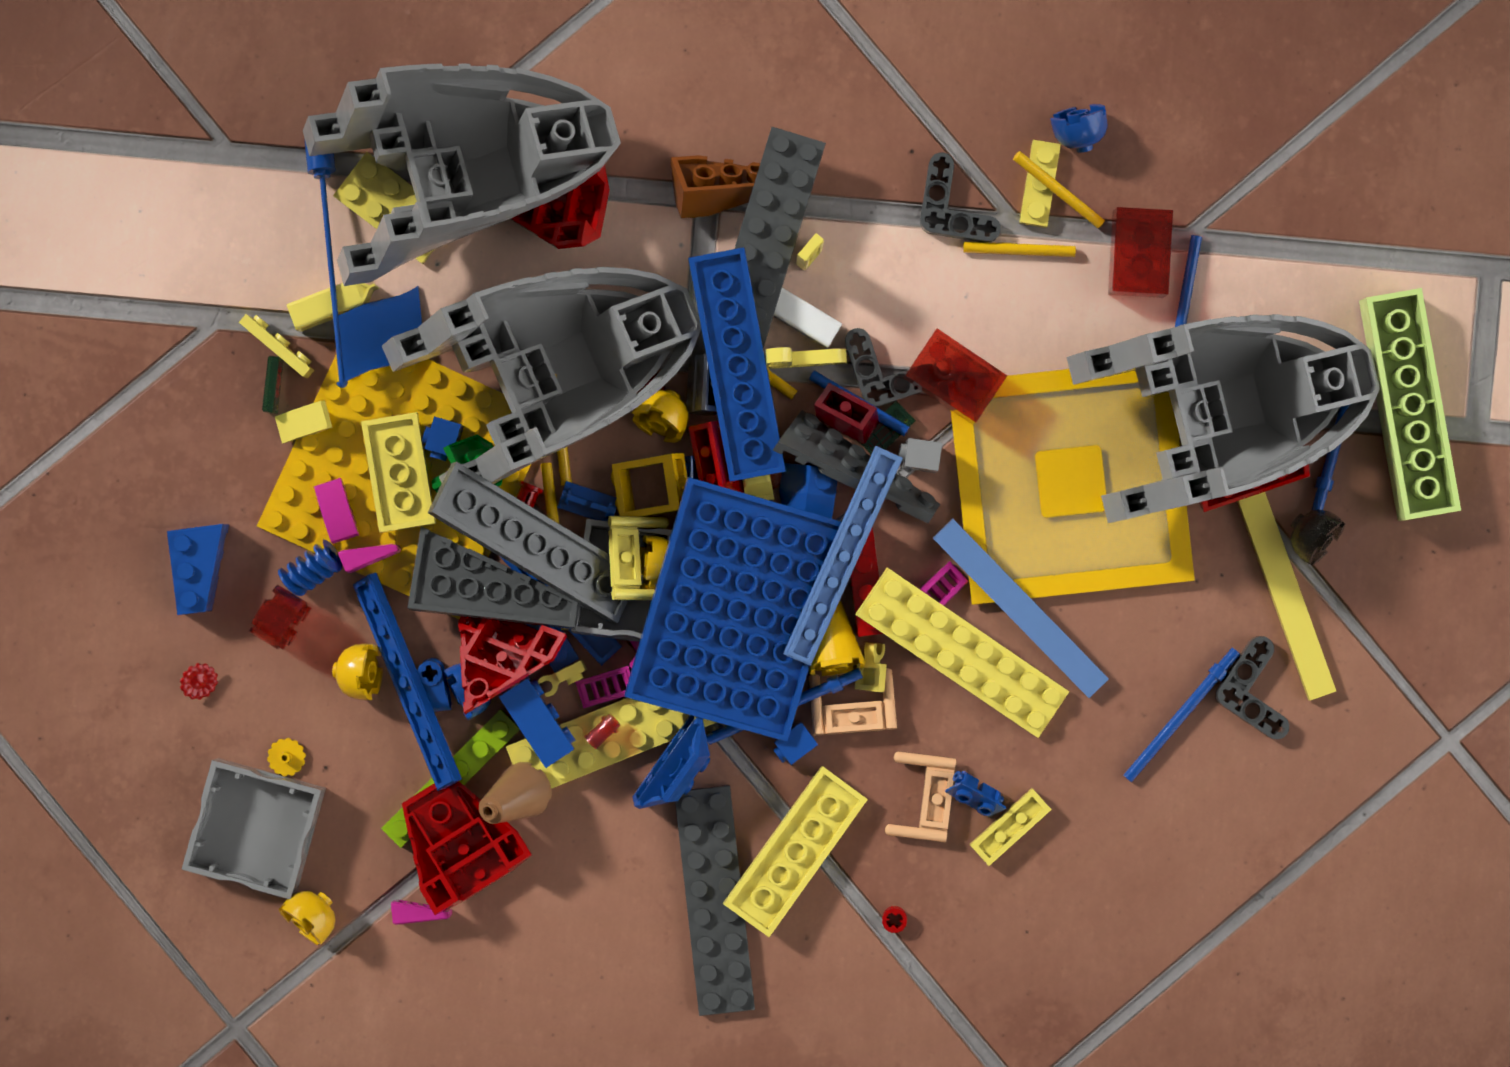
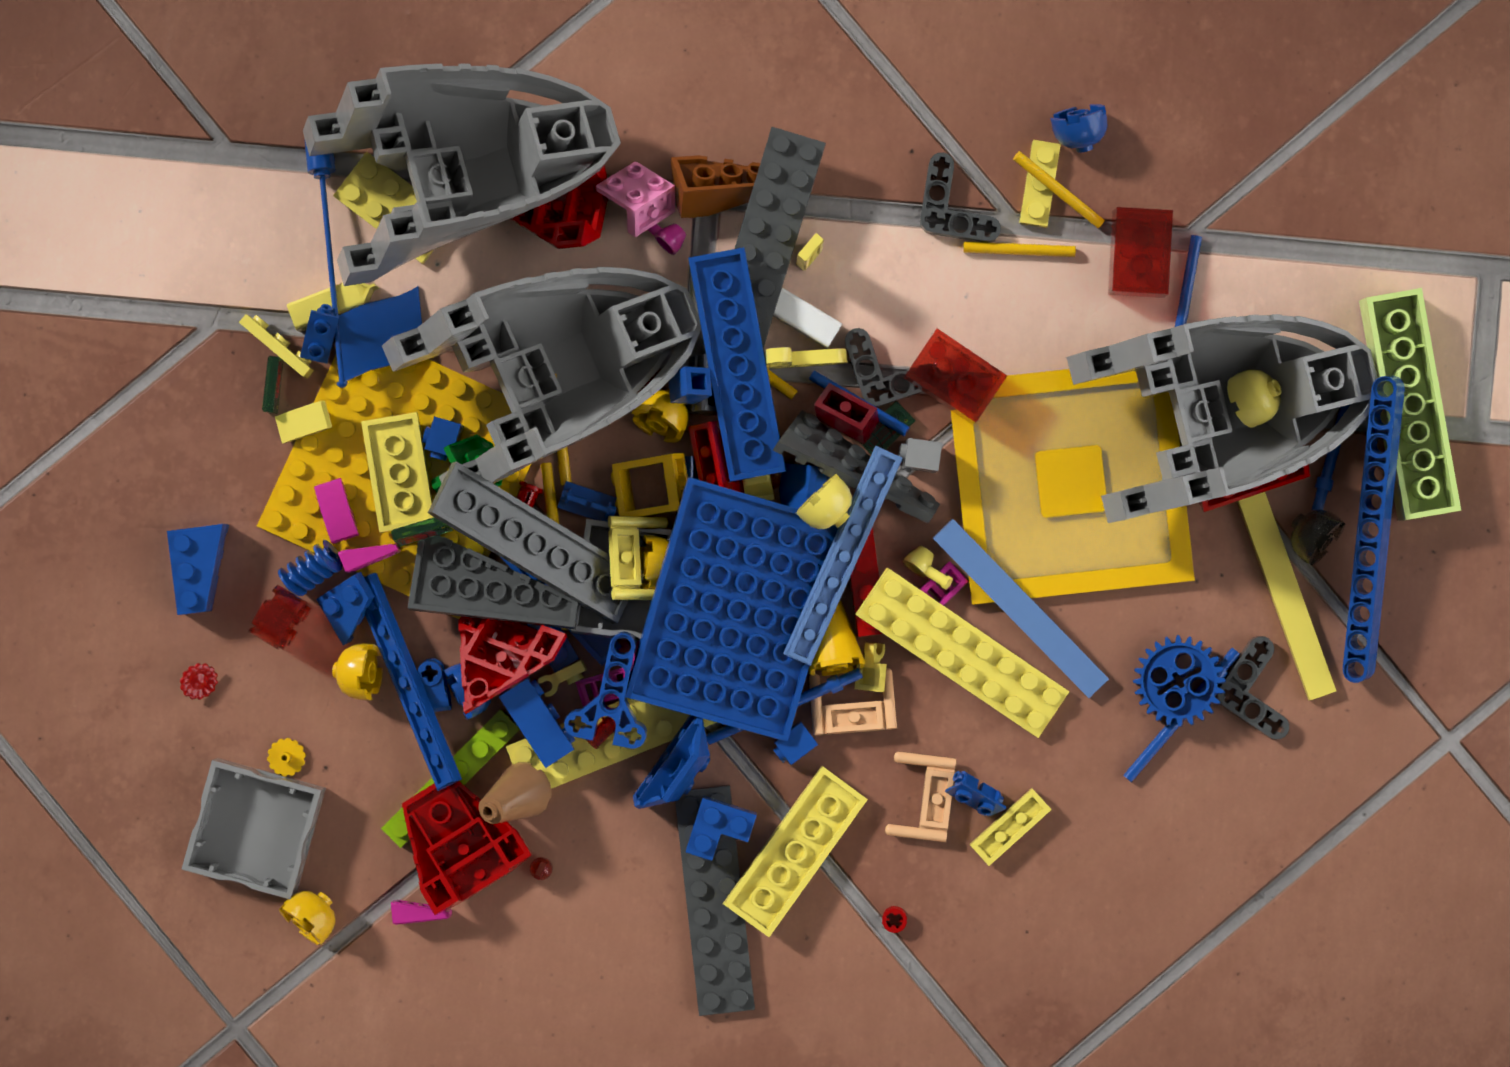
none -> blue hinge [300,304,339,364]
none -> blue wing [316,572,375,646]
none -> clear green tile [391,517,453,547]
none -> clear red hinge [530,857,553,880]
none -> blue beam [564,631,647,749]
none -> bright pink bracket [596,162,675,237]
none -> dark pink bar [648,223,686,255]
none -> blue brick [668,366,712,404]
none -> blue brick [685,795,757,861]
none -> light yellow cylinder [796,474,852,529]
none -> light yellow bar [903,546,953,590]
none -> blue gear [1133,635,1226,727]
none -> light yellow cylinder [1227,370,1282,428]
none -> blue beam [1343,376,1405,683]

